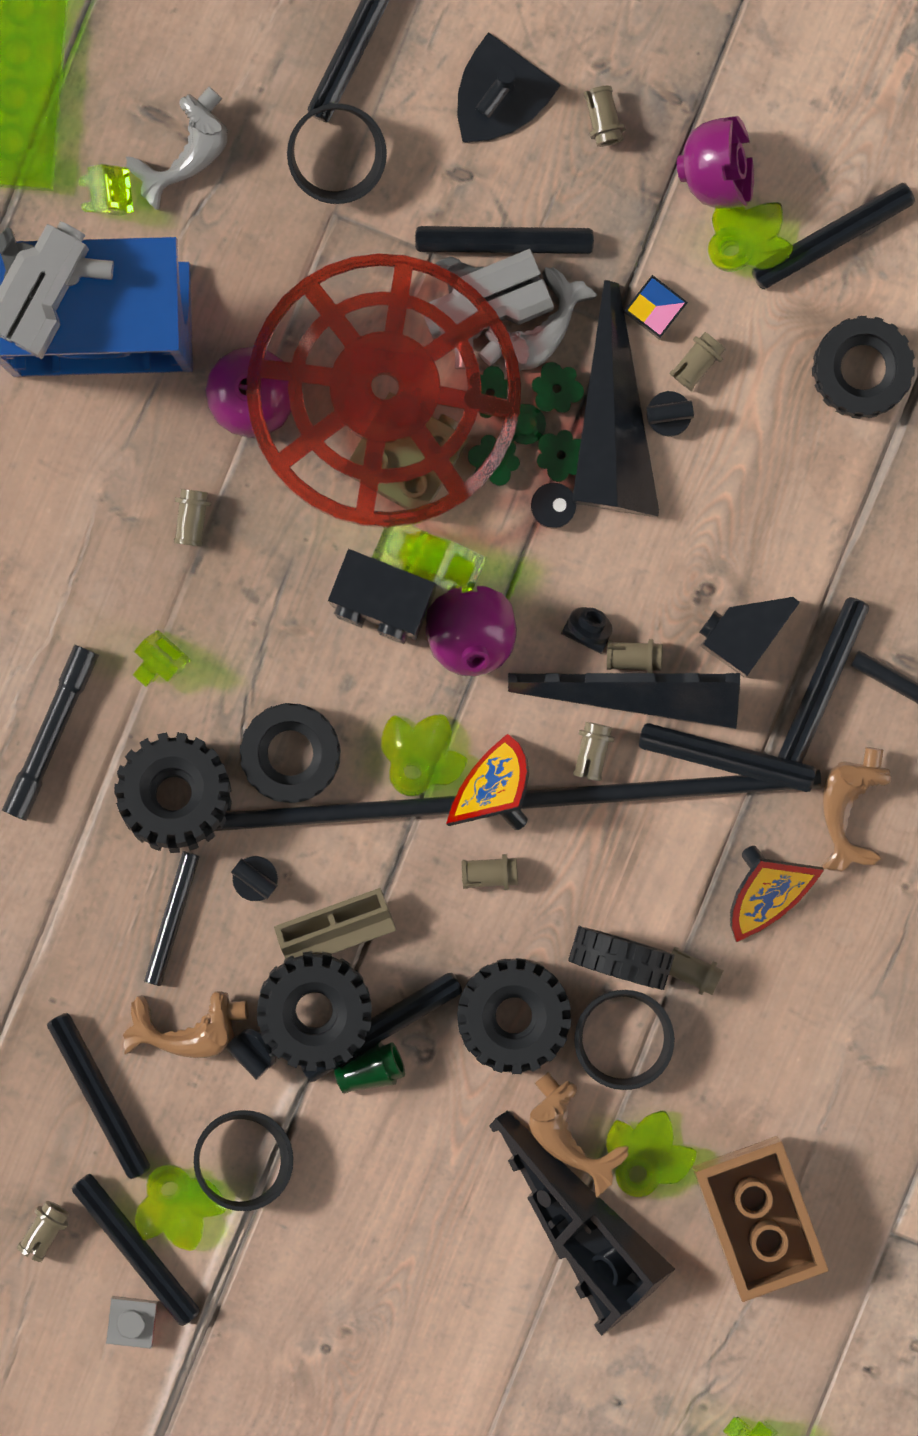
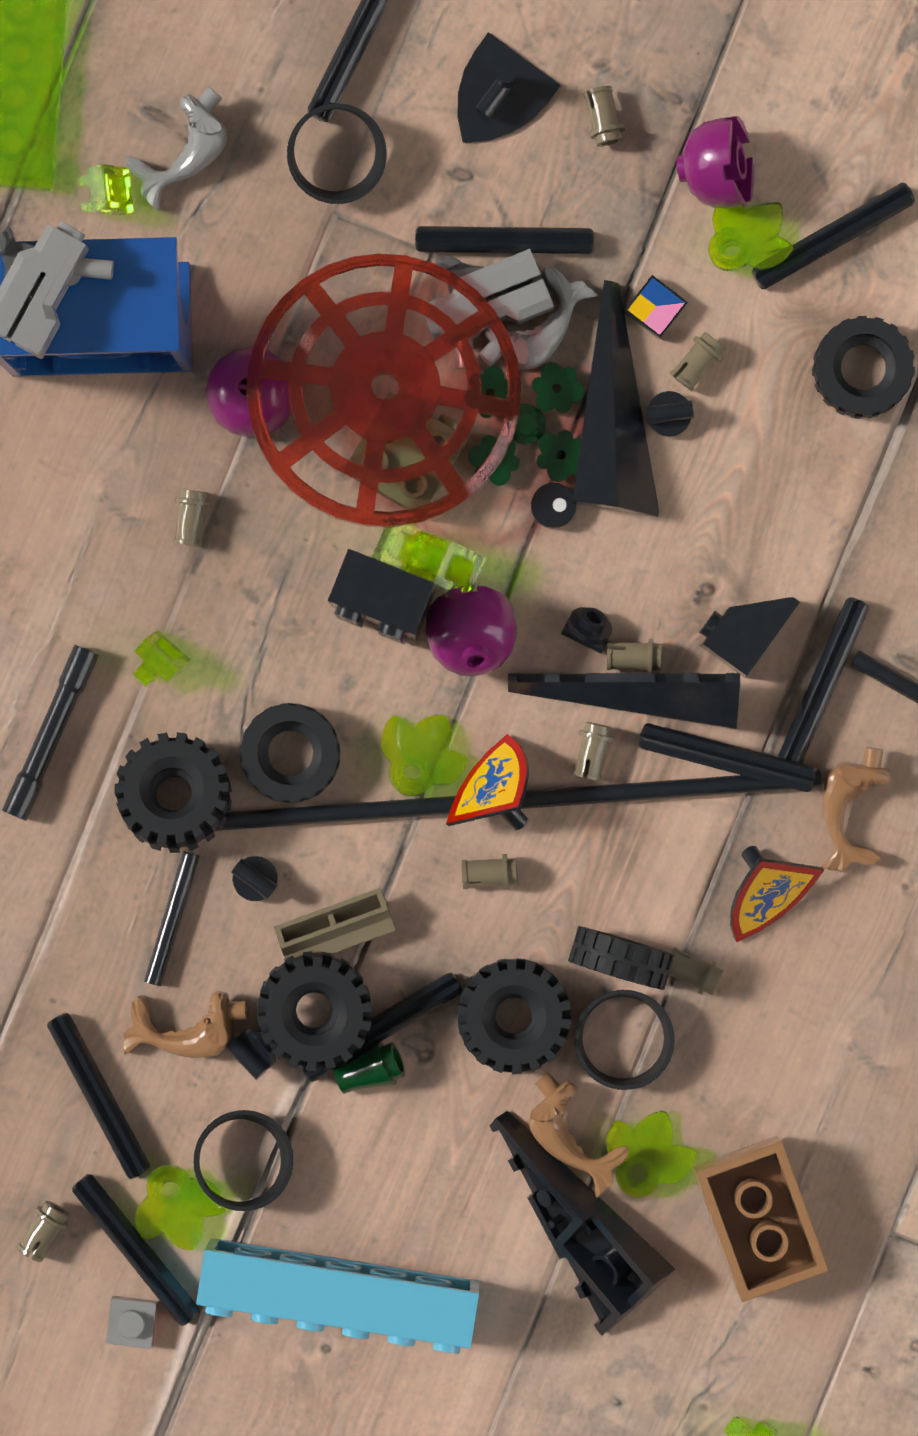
none -> medium azure brick [196,1238,479,1354]

